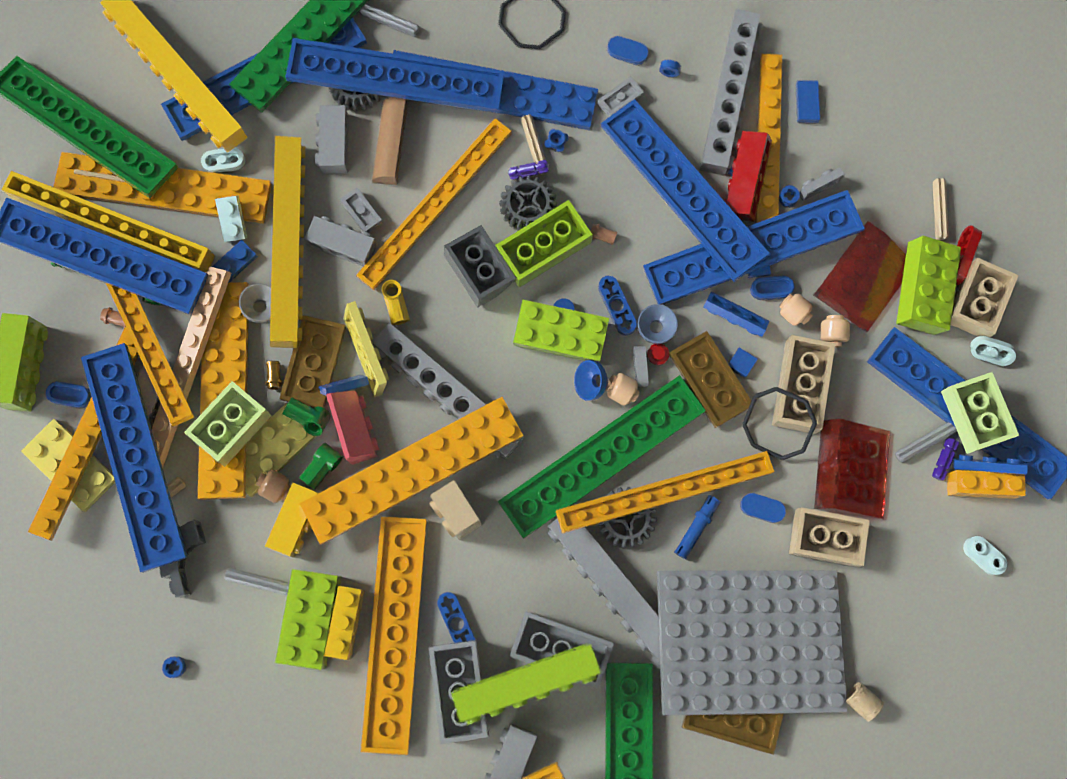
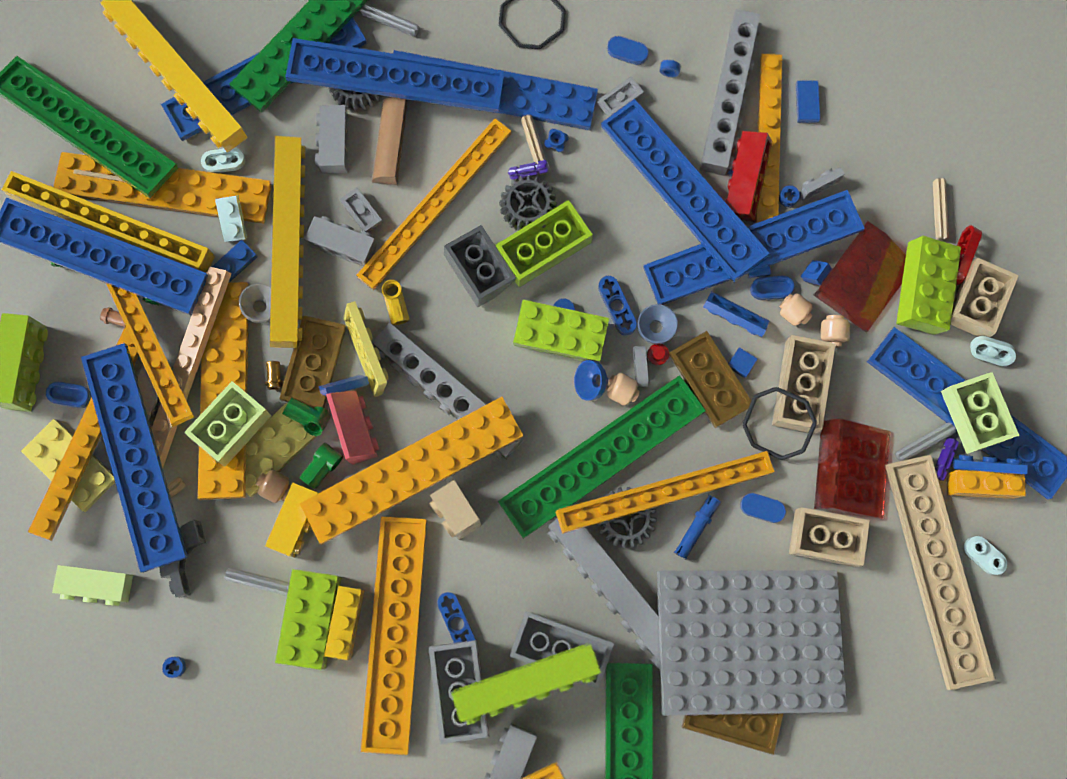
nougat pin [591,224,617,245] -> none
tan piece [846,682,884,721] -> none
none -> yellowish green brick [52,565,133,606]
none -> blue plate [801,260,832,285]
none -> tan plate [885,455,995,690]

